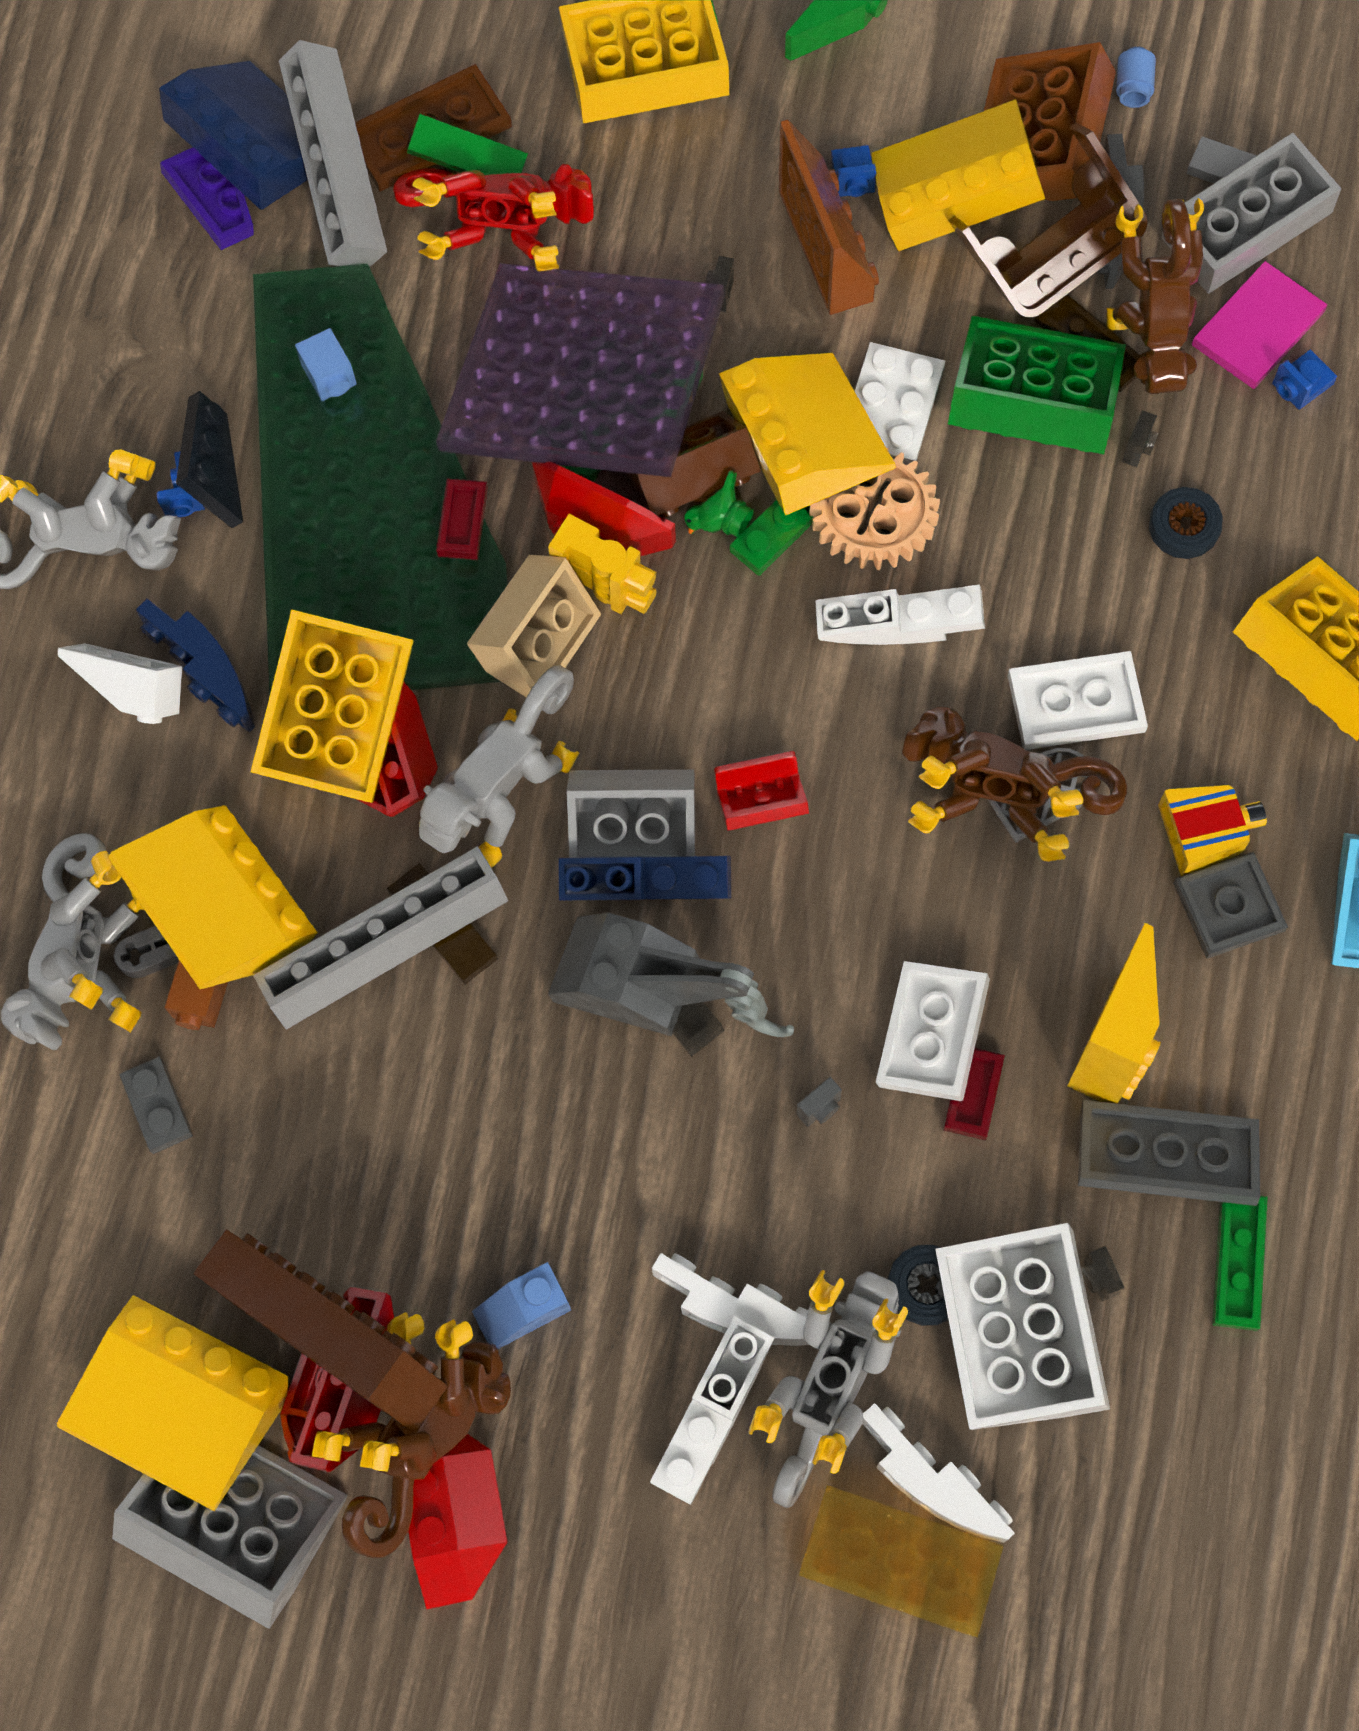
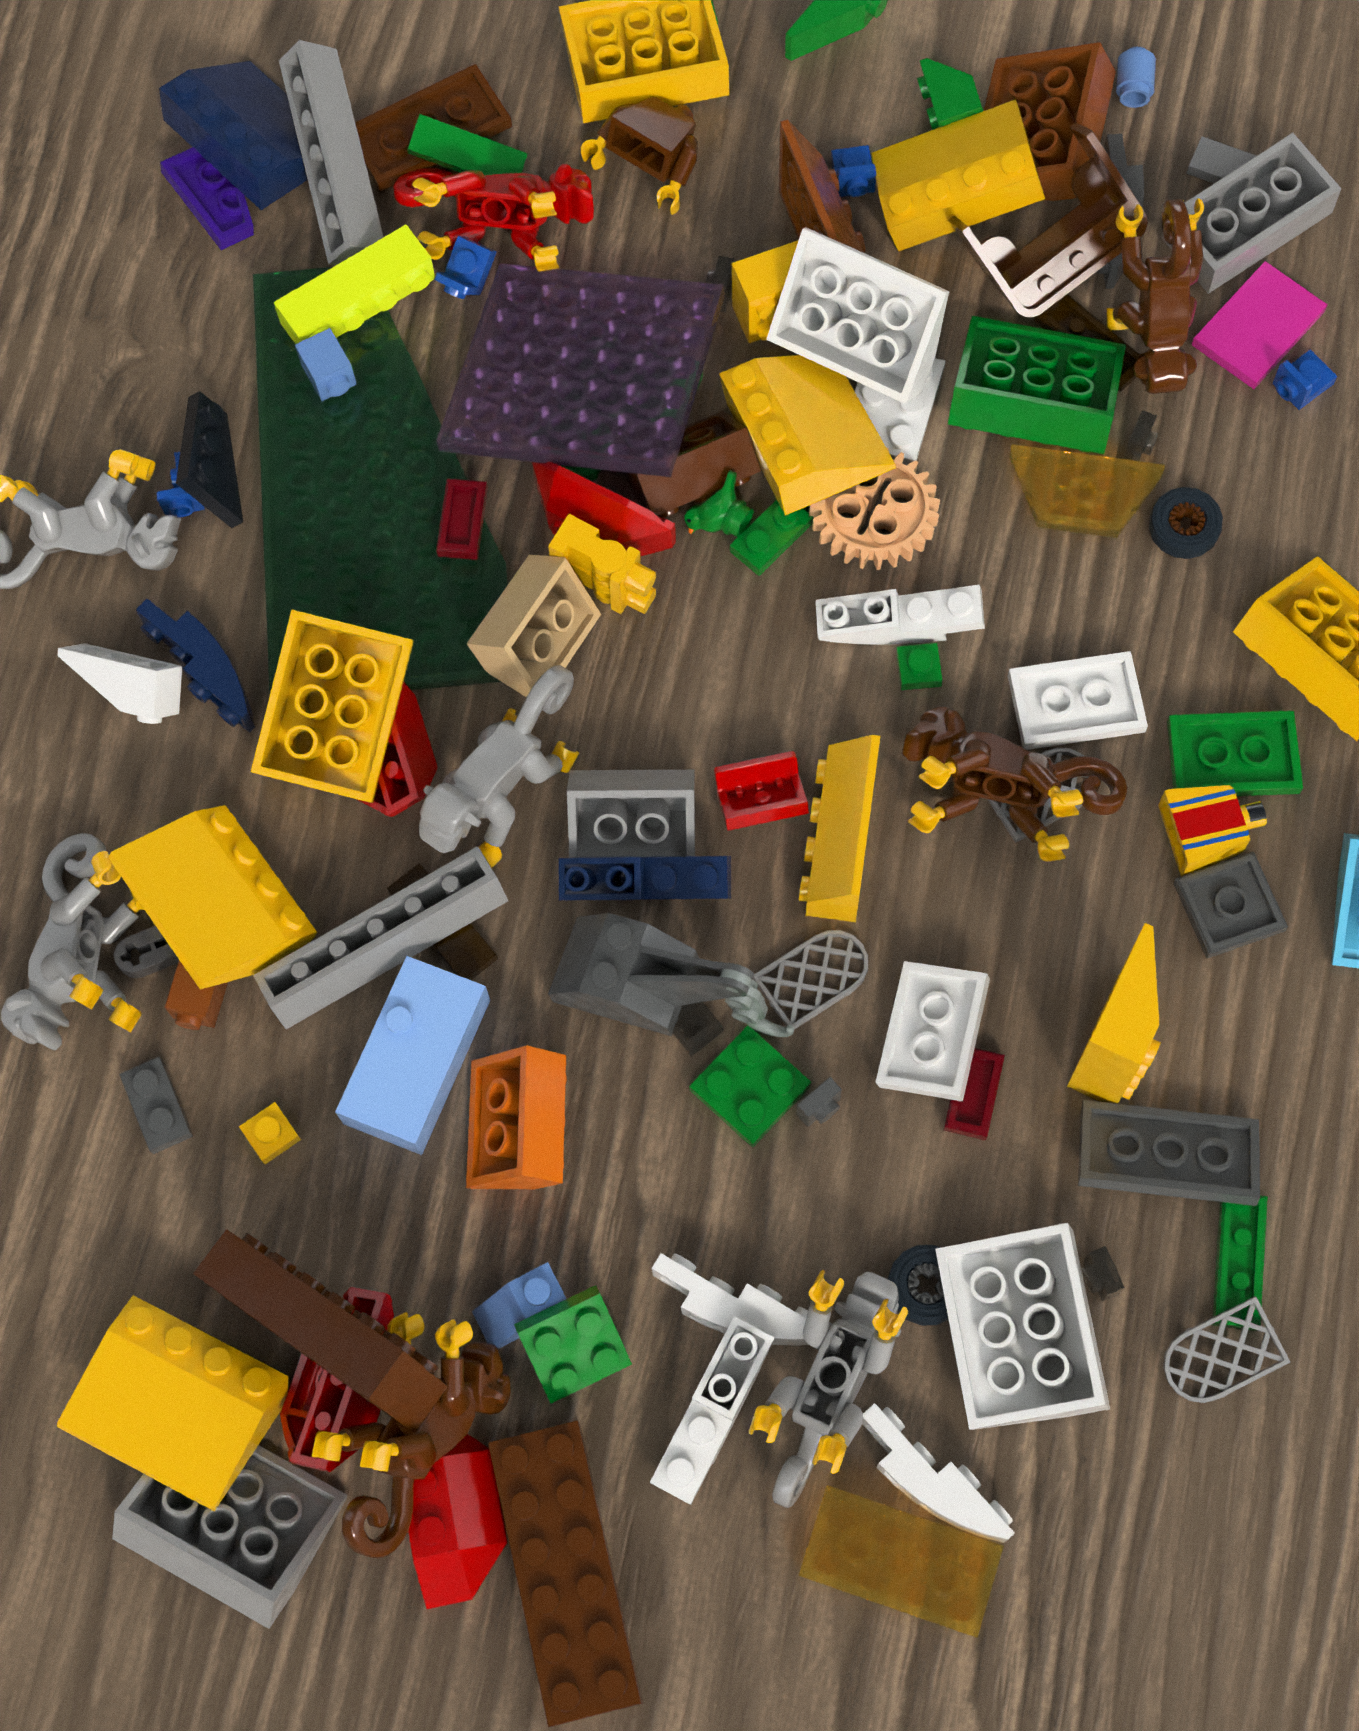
none -> yellow plate [239,1102,301,1164]
none -> neon yellow brick [273,225,435,344]
none -> light blue brick [335,956,490,1155]
none -> blue bracket [434,236,497,299]
none -> orange slope [466,1045,567,1190]
none -> reddish brown brick [488,1420,643,1727]
none -> green plate [514,1285,632,1404]
none -> reddish brown torso [581,97,698,215]
none -> green plate [689,1025,812,1148]
none -> yellow slope [732,240,799,343]
none -> light grey window [753,930,868,1030]
none -> white slope [766,227,949,404]
none -> yellow slope [799,735,880,922]
none -> green plate [896,643,943,691]
none -> green slope [917,58,983,130]
none -> clear yellow wing [1009,444,1165,538]
none -> light grey window [1163,1296,1290,1403]
none -> green plate [1167,711,1303,796]

